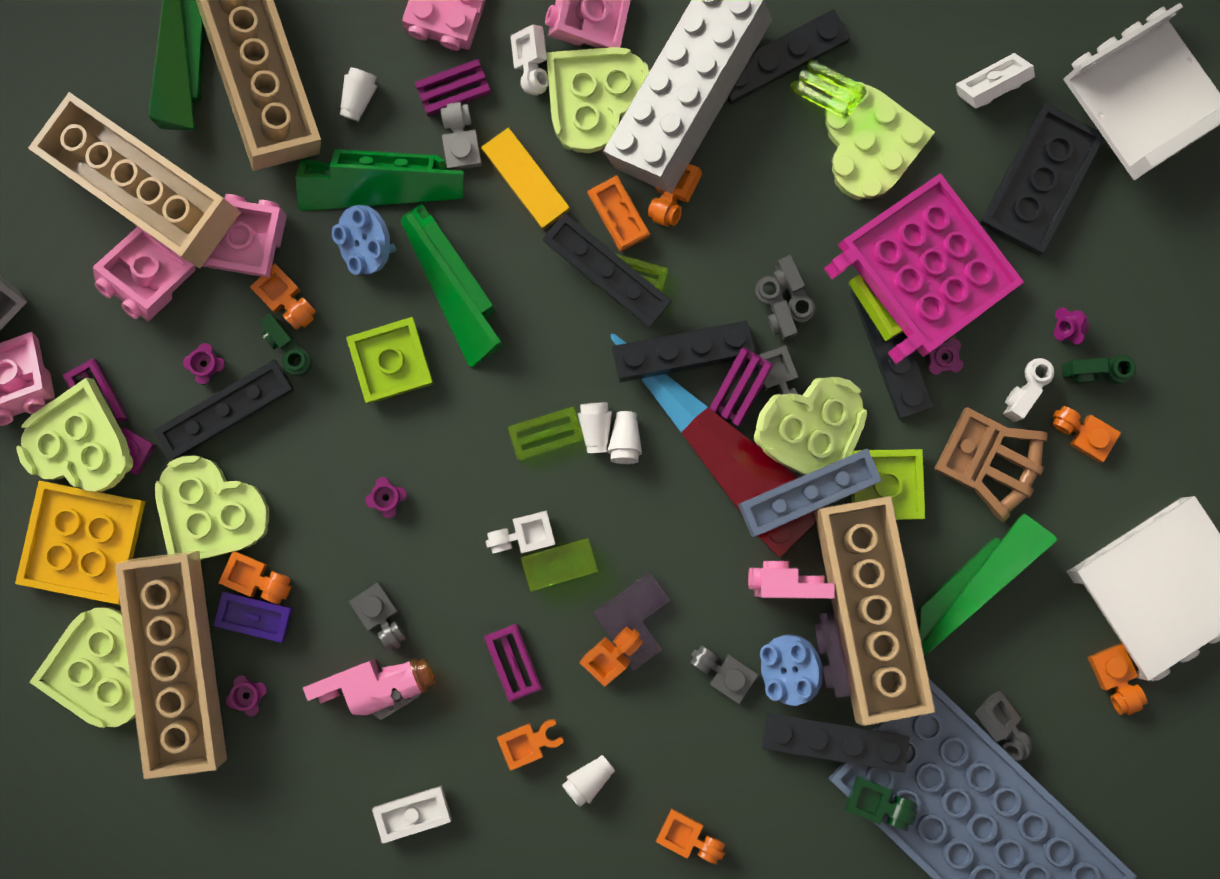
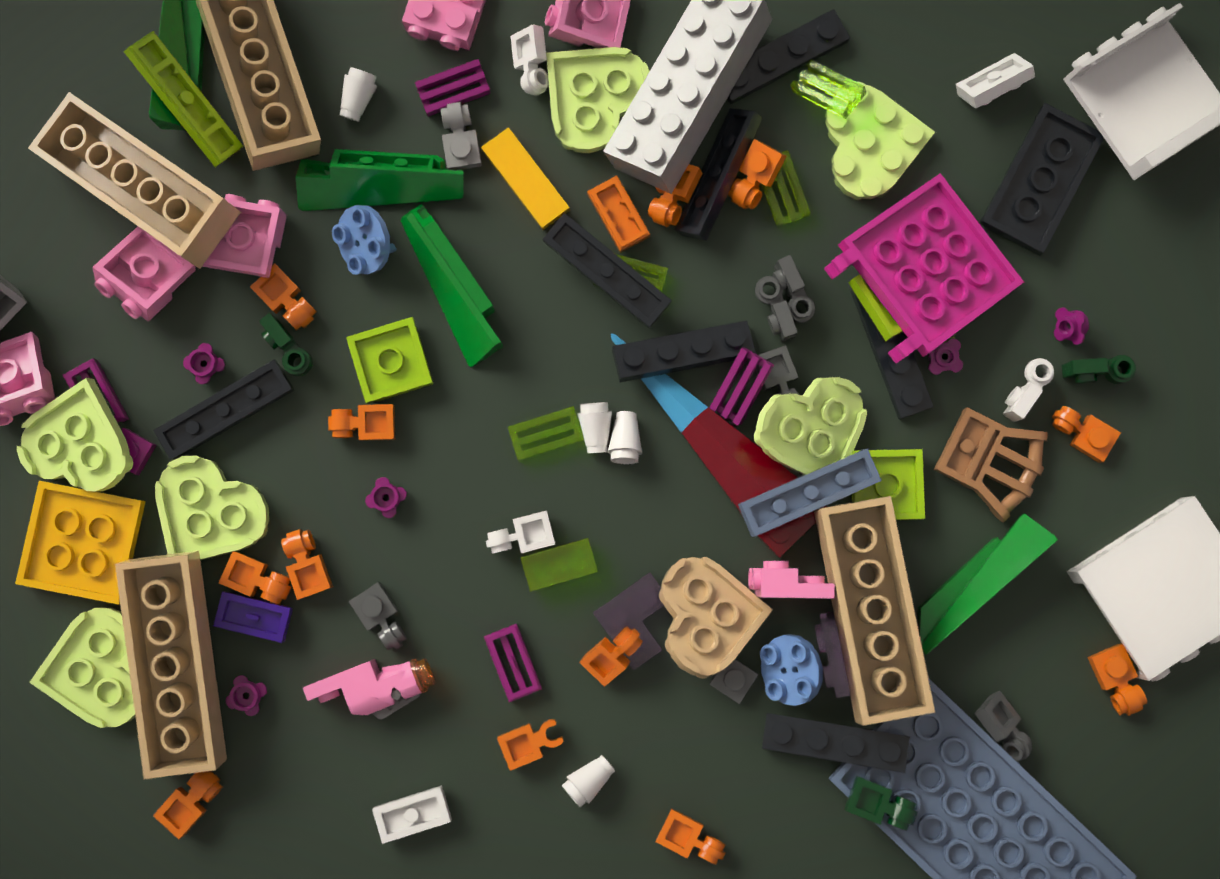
none -> lime plate [124,31,243,167]
none -> orange plate [153,771,223,840]
none -> orange plate [281,529,333,600]
none -> orange plate [328,404,395,441]
none -> tan plate [659,557,773,679]
none -> black plate [674,108,762,241]
none -> orange plate [728,139,787,209]
none -> clear neon green tile [762,150,811,227]

